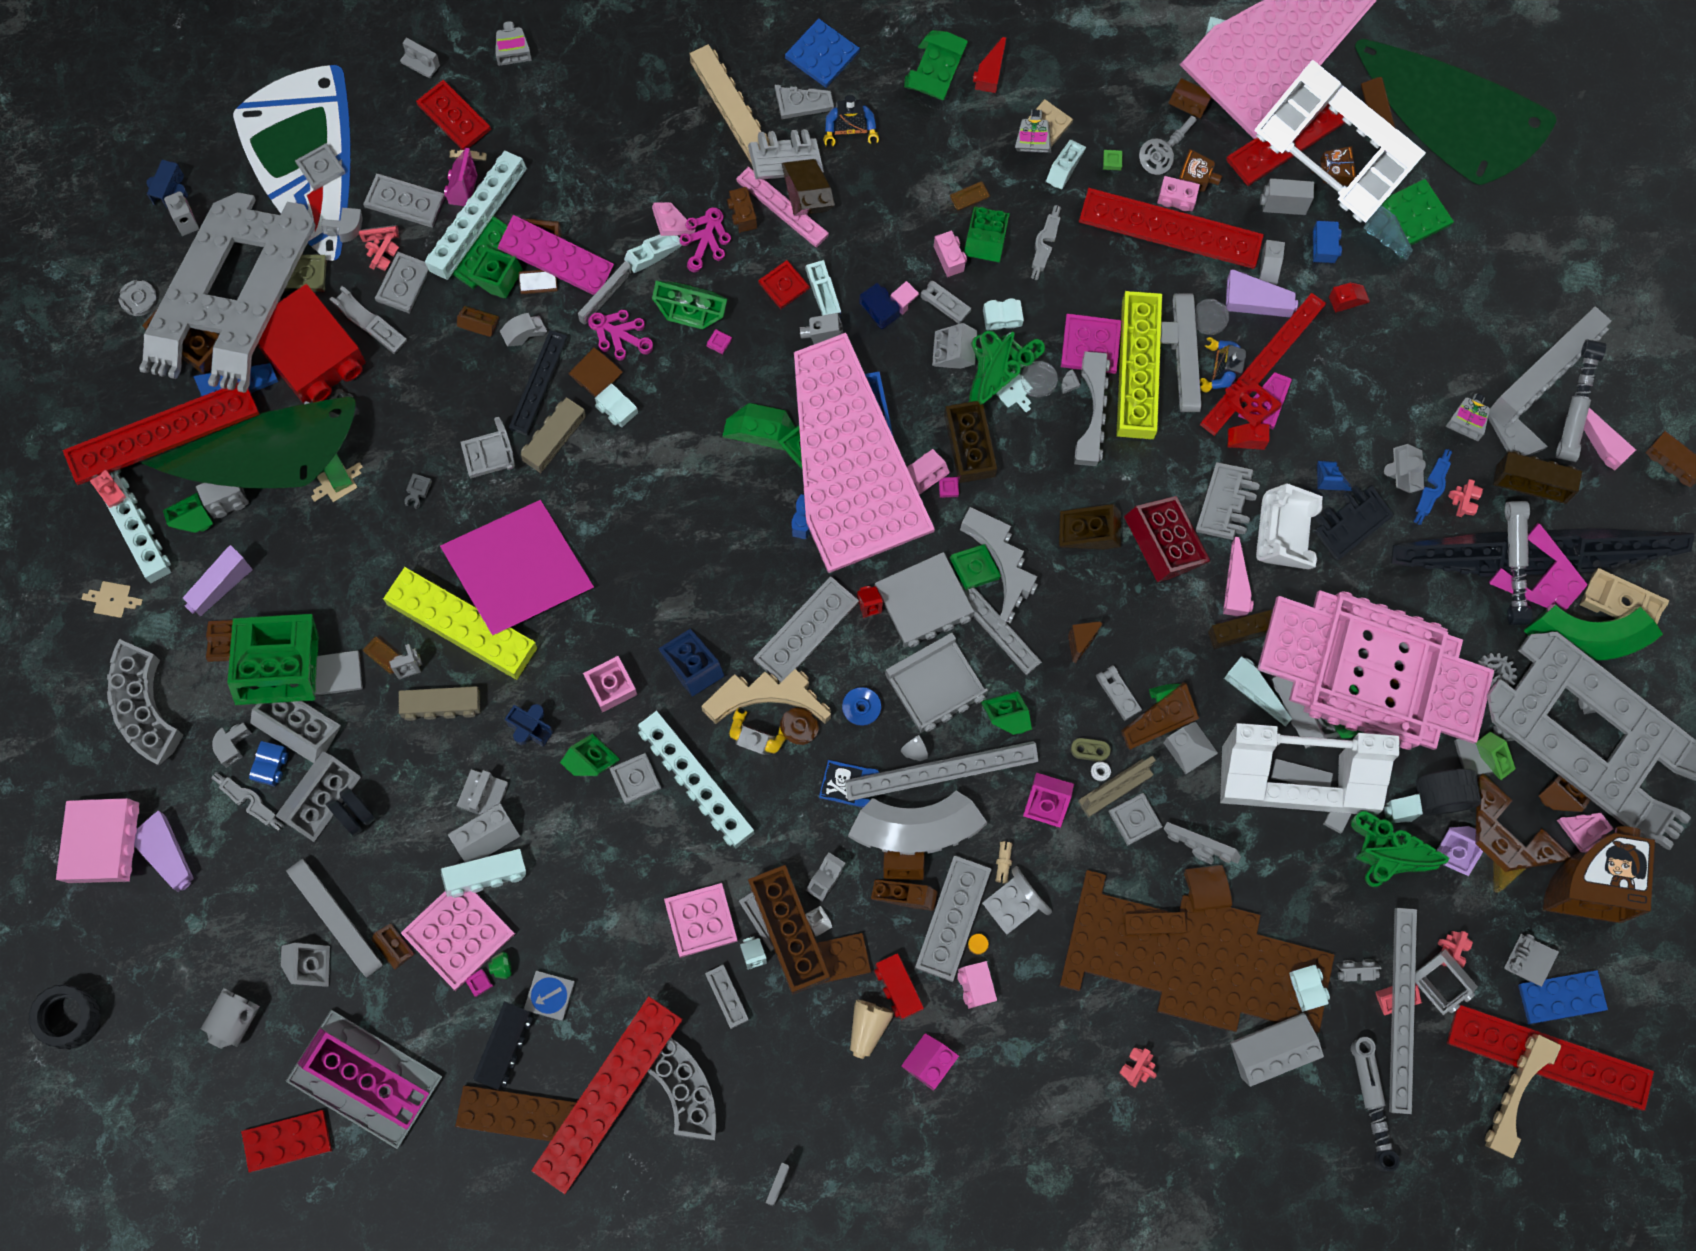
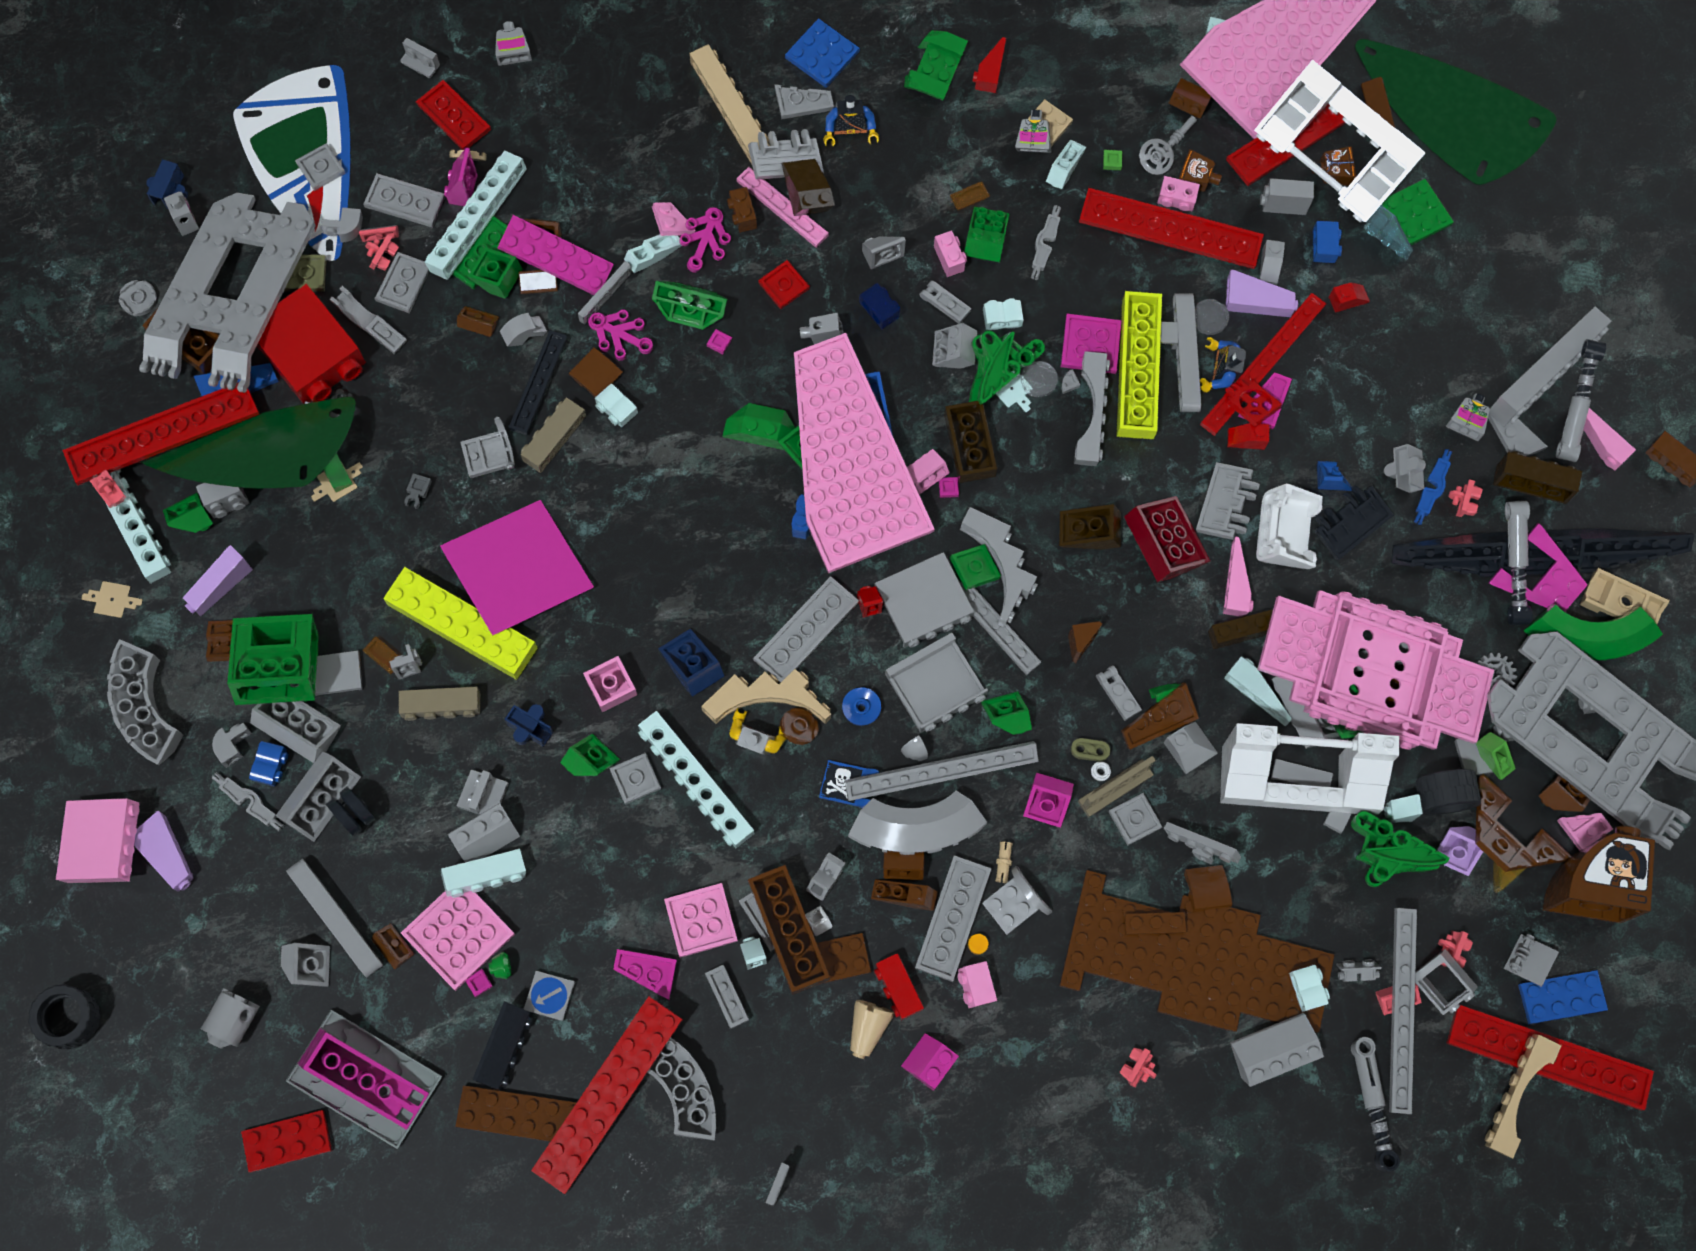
light aqua slope [805,260,841,316] -> none
bright pink panel [890,281,918,315] -> none
none -> dark pink wing [613,949,677,1000]
none -> light grey slope [862,236,906,269]

